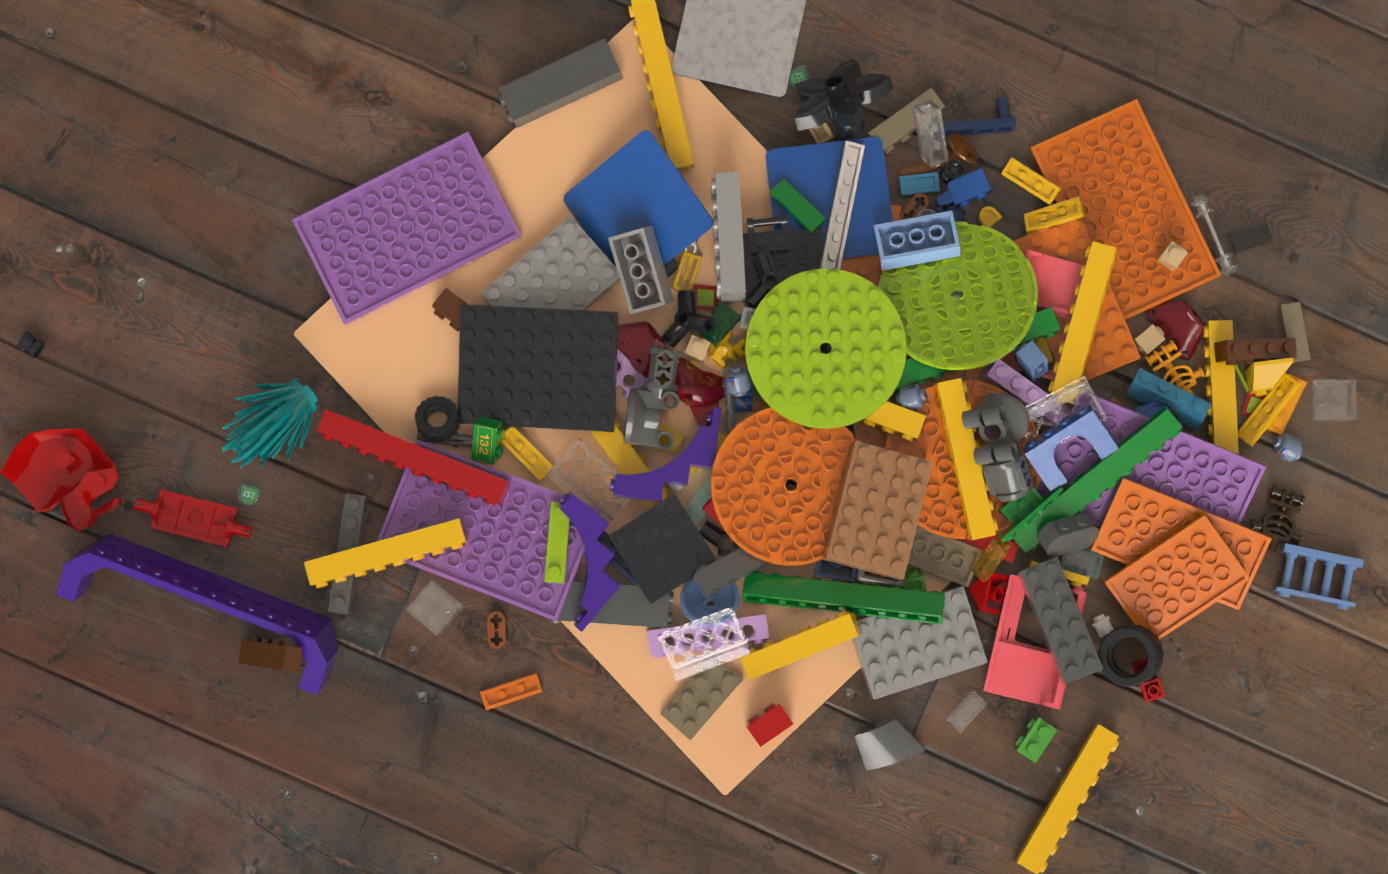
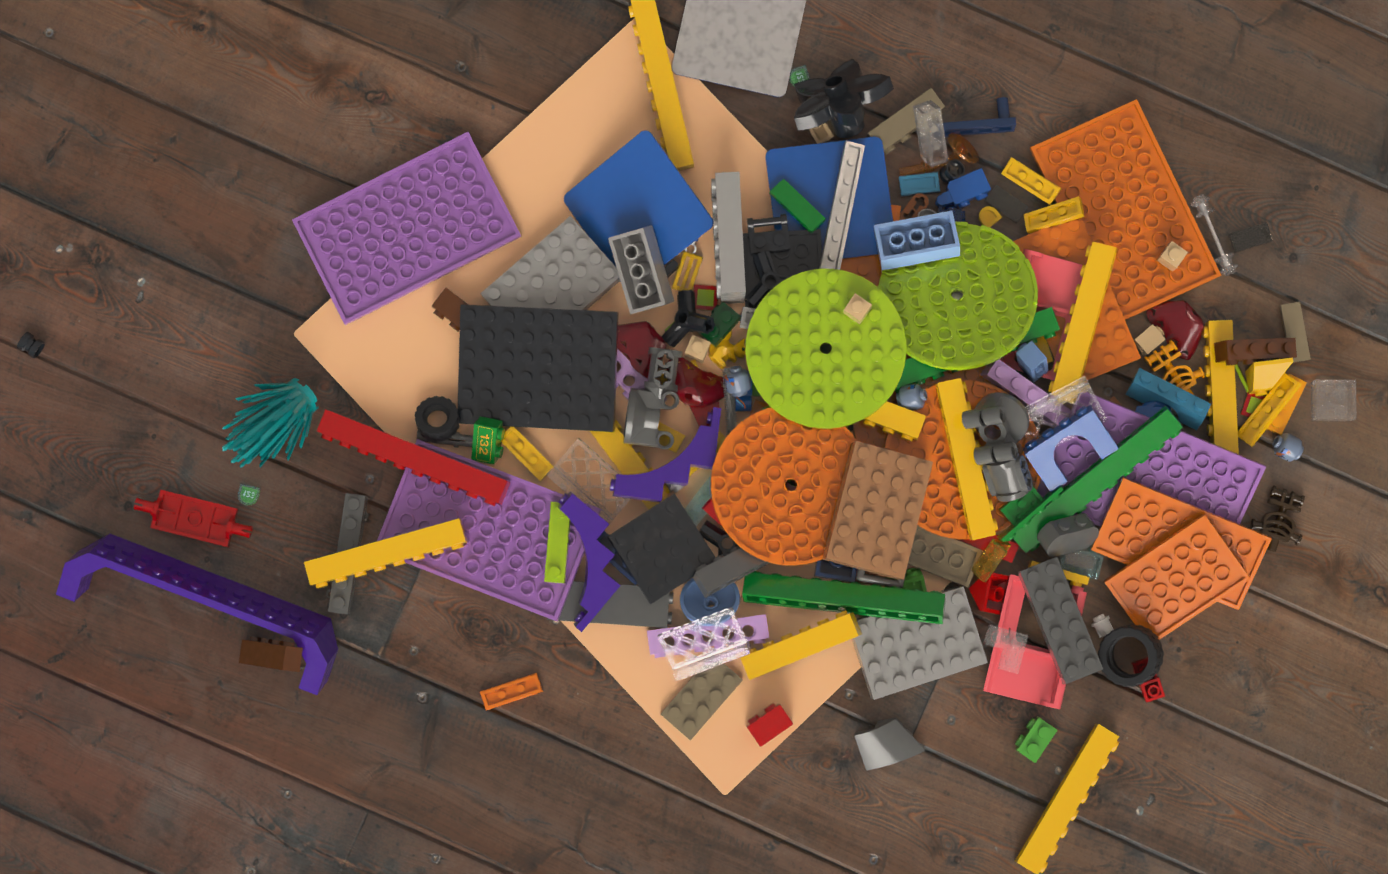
red piece [0,428,122,531] -> none
clear brick [406,579,464,636] -> none
dark orange beam [487,611,506,649] -> none
dark grey brick [498,38,623,128] -> none
clear brick [944,690,988,733] -> none
medium blue fence [1272,543,1364,610] -> none
none -> tan brick [843,293,872,324]
none -> clear plate [984,625,1028,674]

